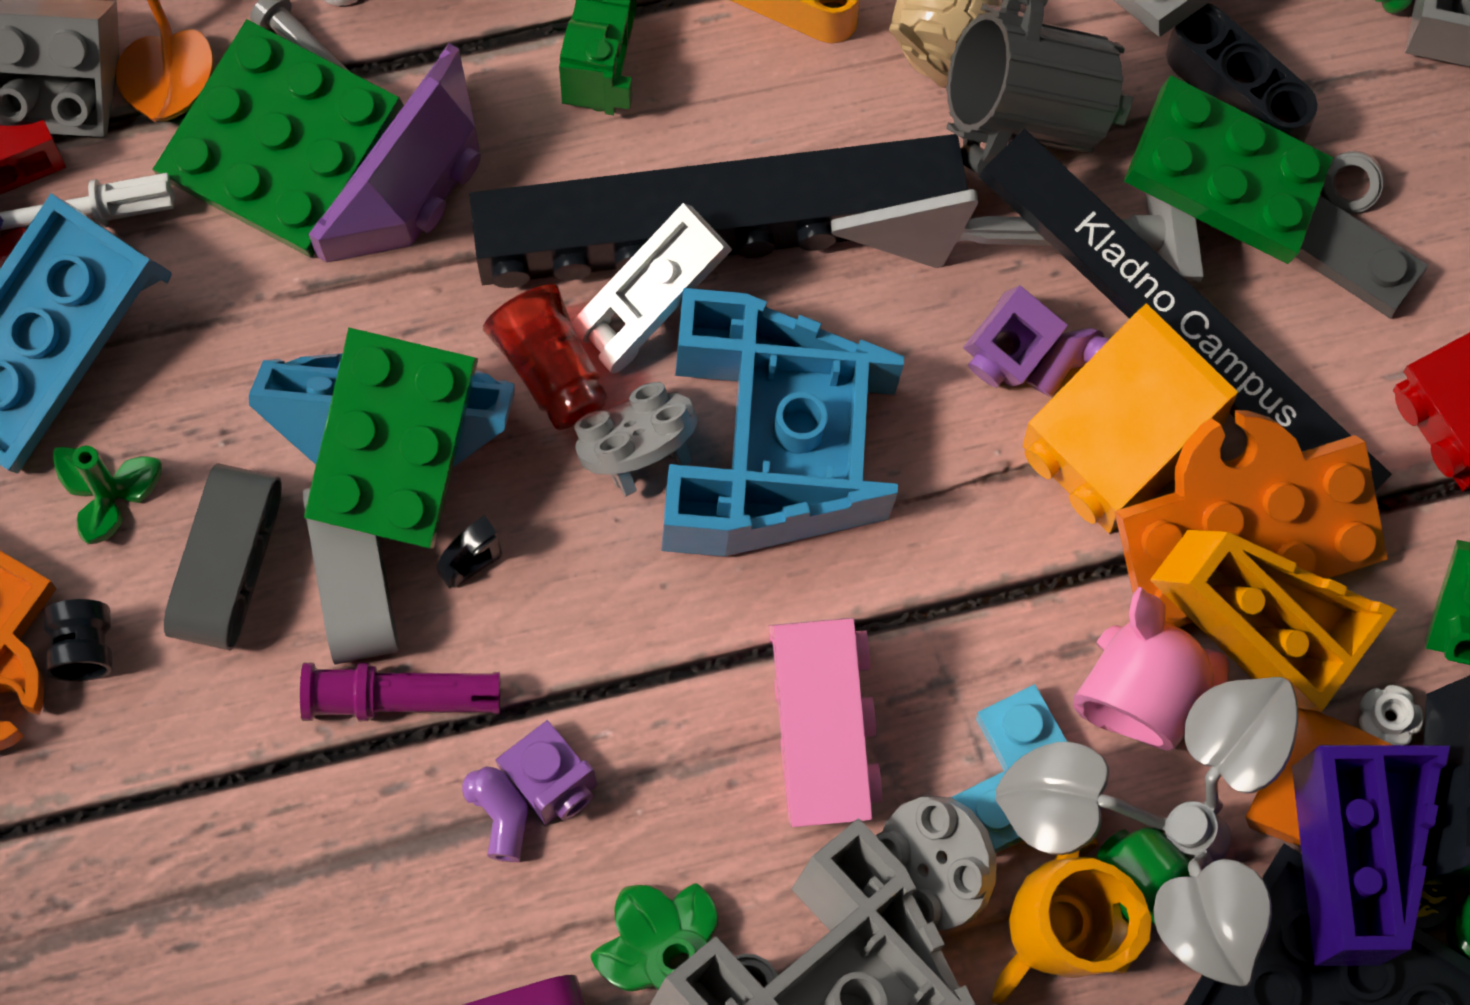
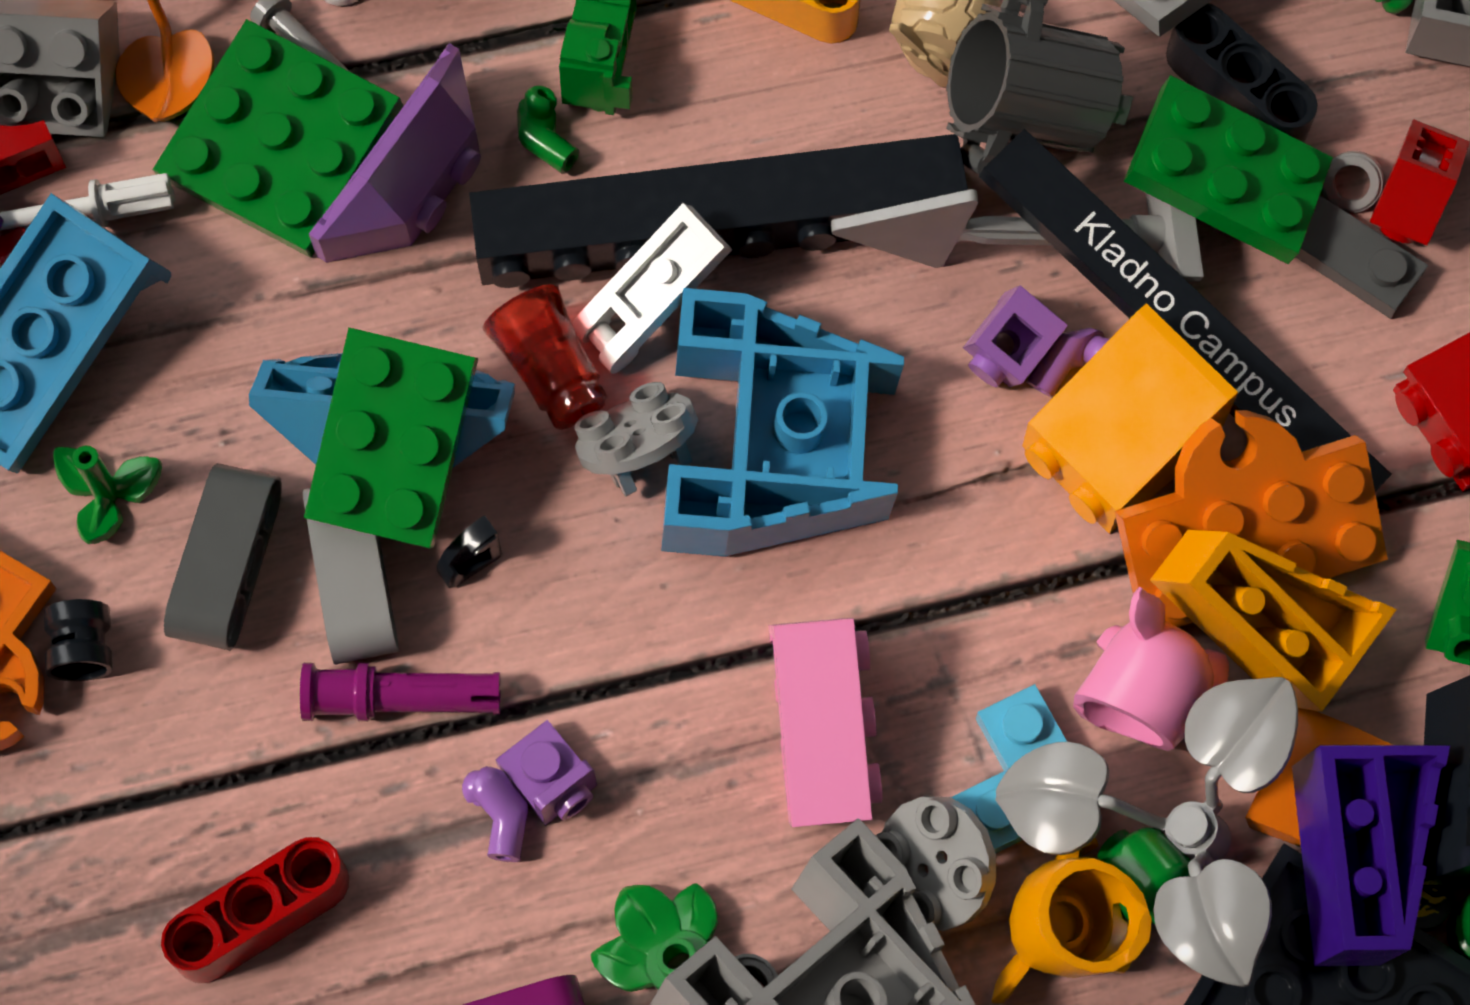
white plate [1359,685,1424,745] -> none
none -> red beam [161,837,349,983]
none -> green arm [517,86,580,174]
none -> red arch [1369,119,1470,246]

